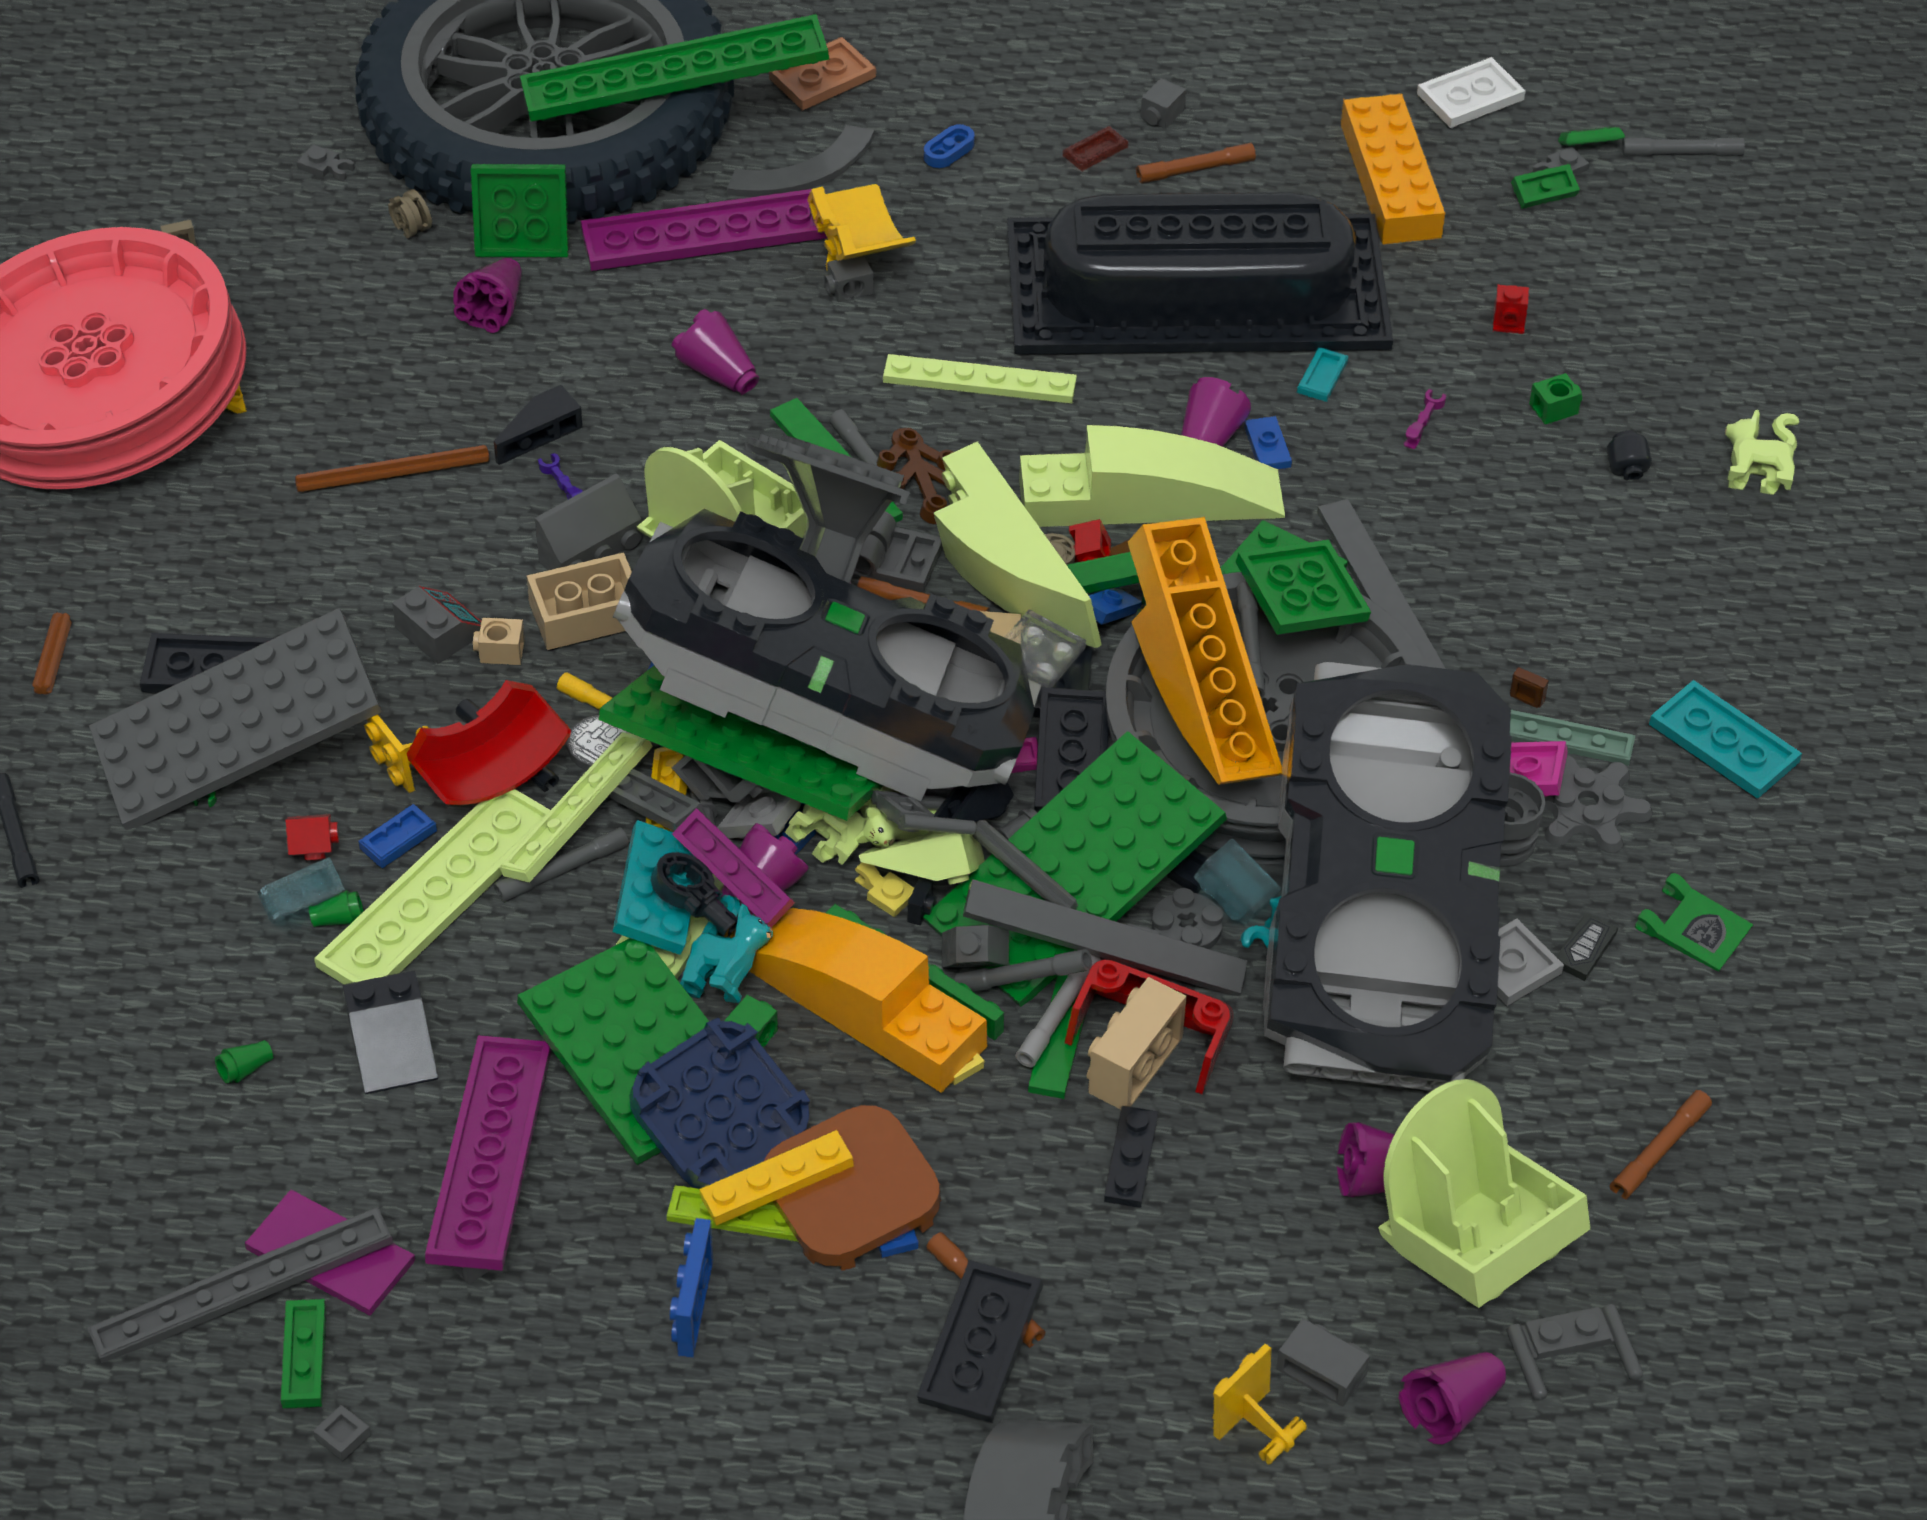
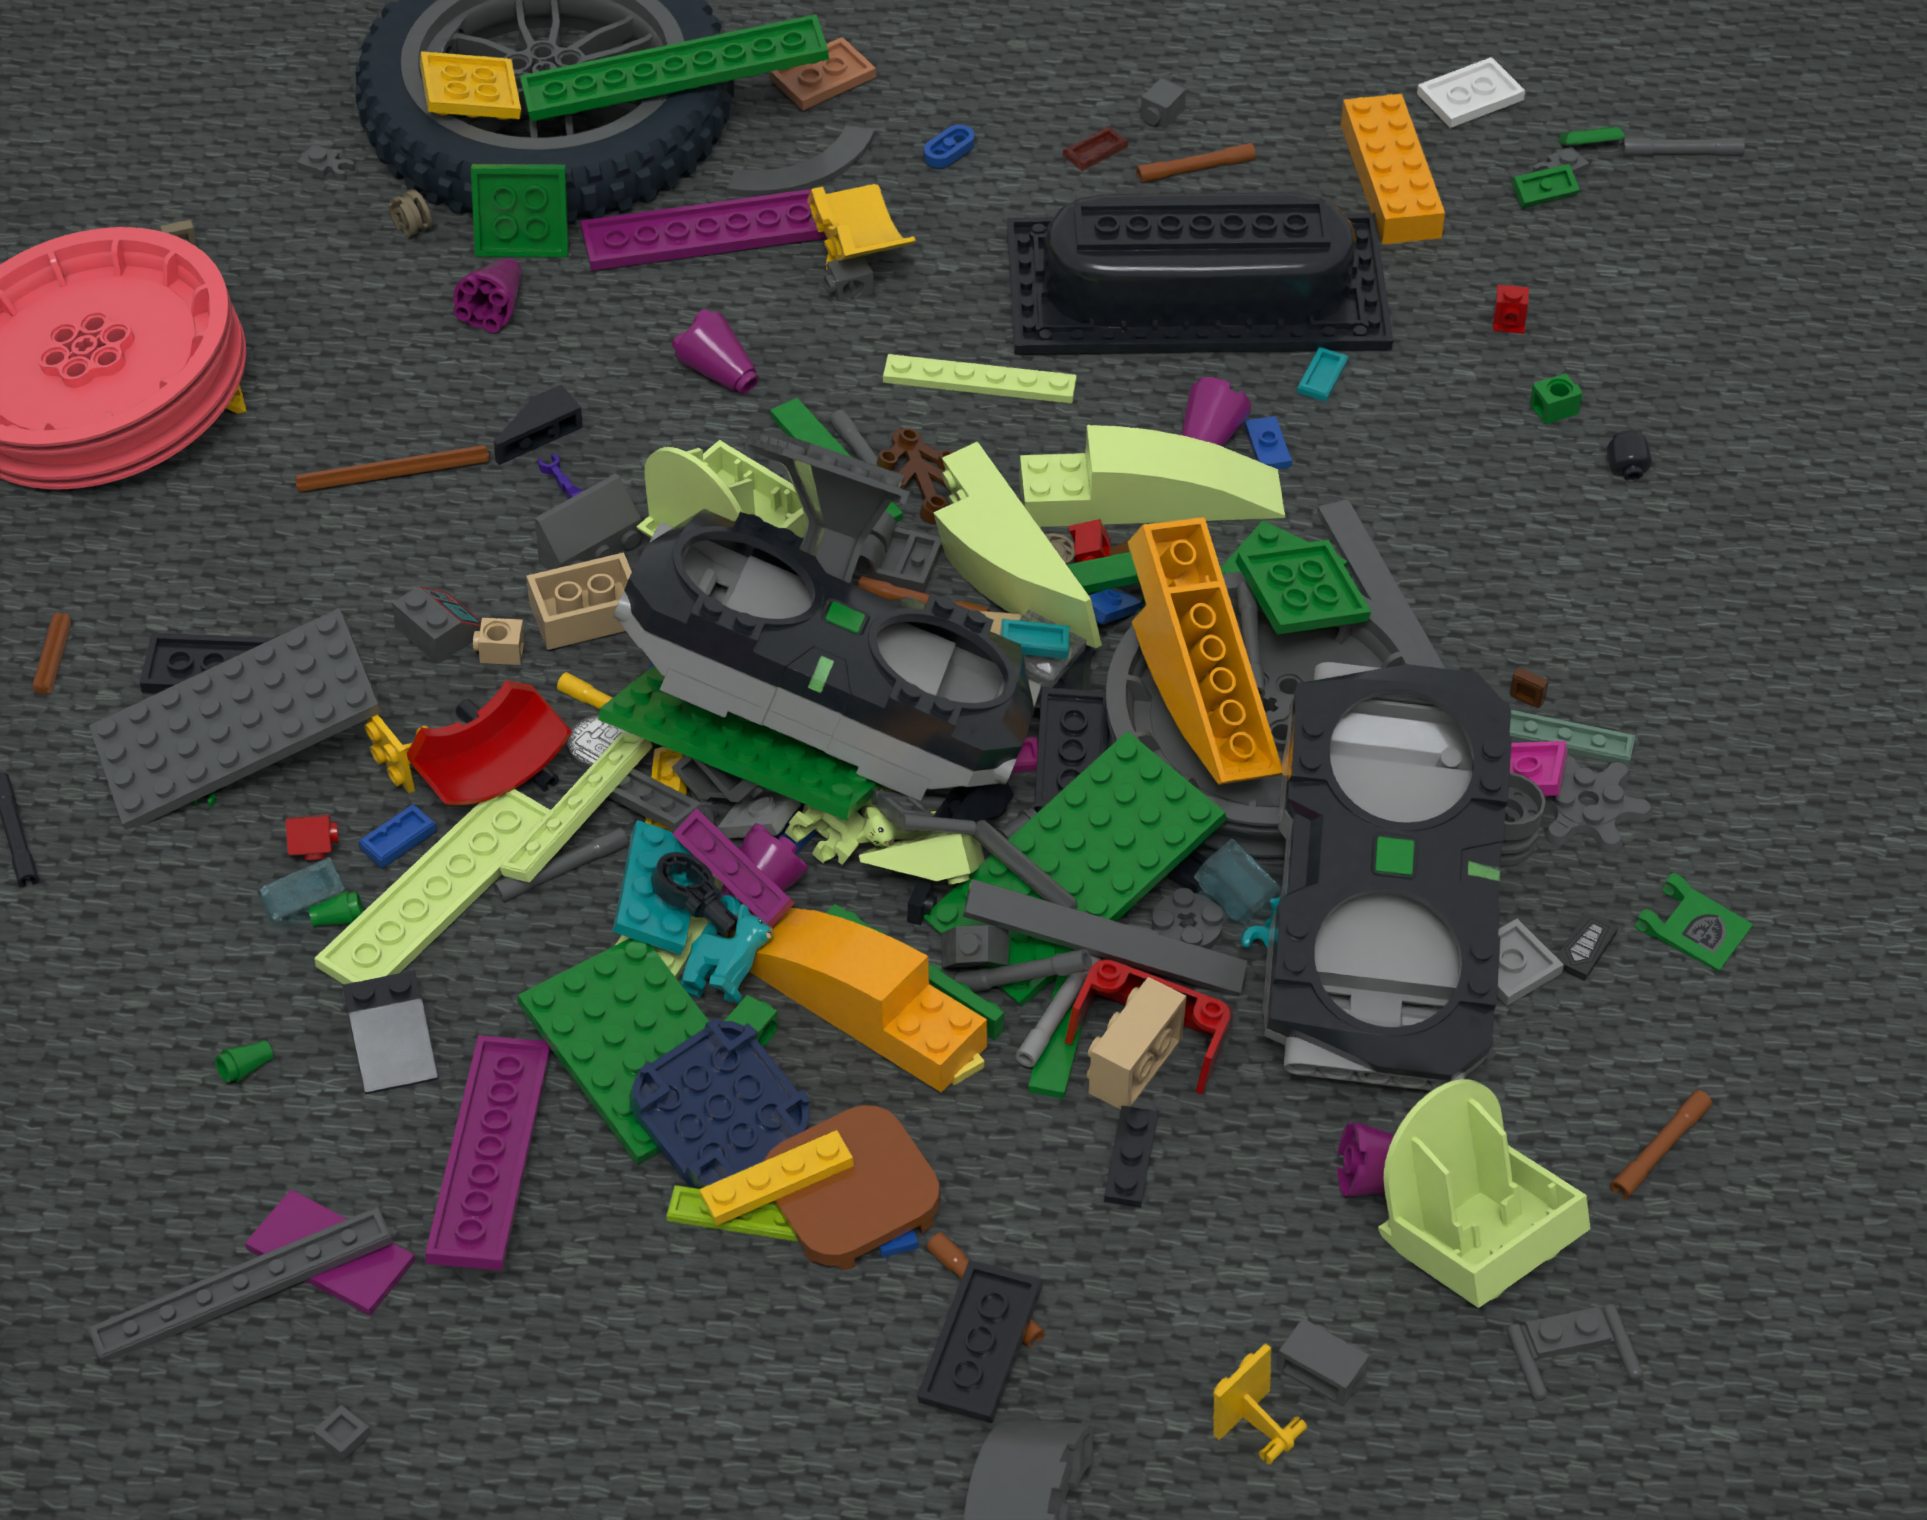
green plate [281,1299,326,1409] -> none
blue plate [670,1218,713,1358] -> none
light yellow plate [855,862,914,917] -> none
magenta cone [1399,1352,1506,1445] -> none
magenta piece [1404,389,1446,449] -> none
teal plate [1649,680,1802,799] -> none
yellowish green animal [1725,410,1799,495] -> none
none -> yellow plate [419,51,521,120]
none -> teal tile [1000,619,1070,659]

